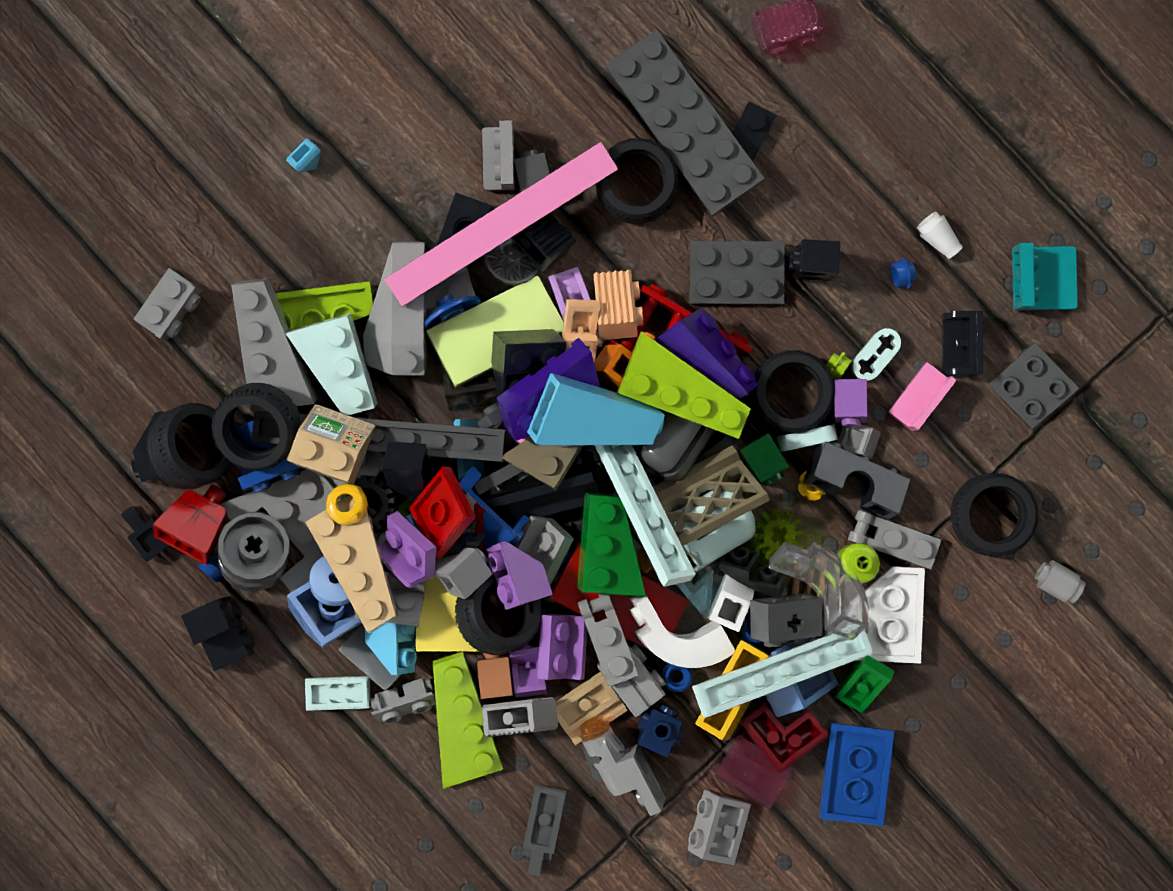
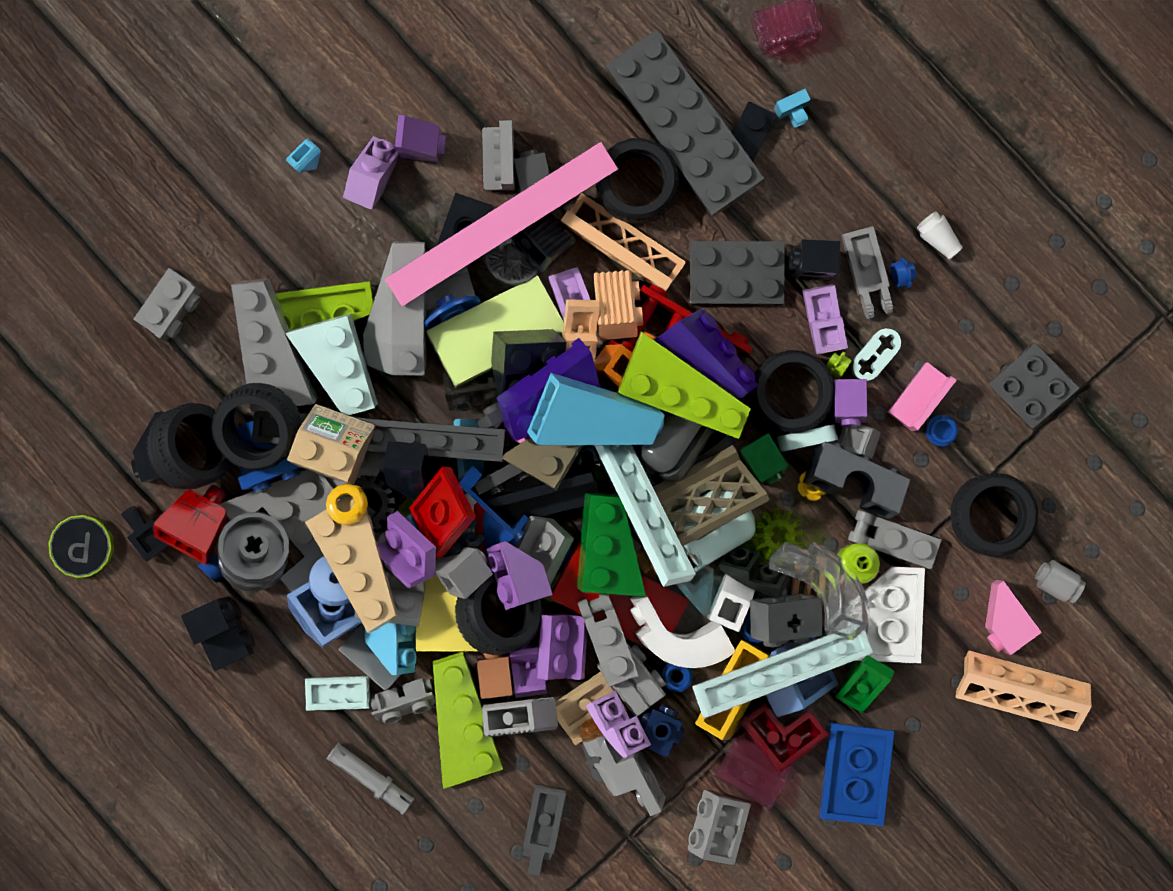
black hinge [942,311,983,376] -> none
teal bracket [1012,243,1077,310] -> none
none -> black tile [49,515,114,578]
none -> light grey pin [326,742,415,815]
none -> lavender slope [343,136,399,210]
none -> medium lavender slope [395,115,447,163]
none -> light nougat fence [561,193,686,292]
none -> lavender slope [586,691,651,758]
none -> medium azure tile [774,89,811,128]
none -> lavender slope [802,284,848,354]
none -> light grey hinge [841,226,893,319]
none -> blue plate [926,415,958,446]
none -> light nougat fence [956,650,1092,731]
none -> bright pink slope [985,580,1042,655]

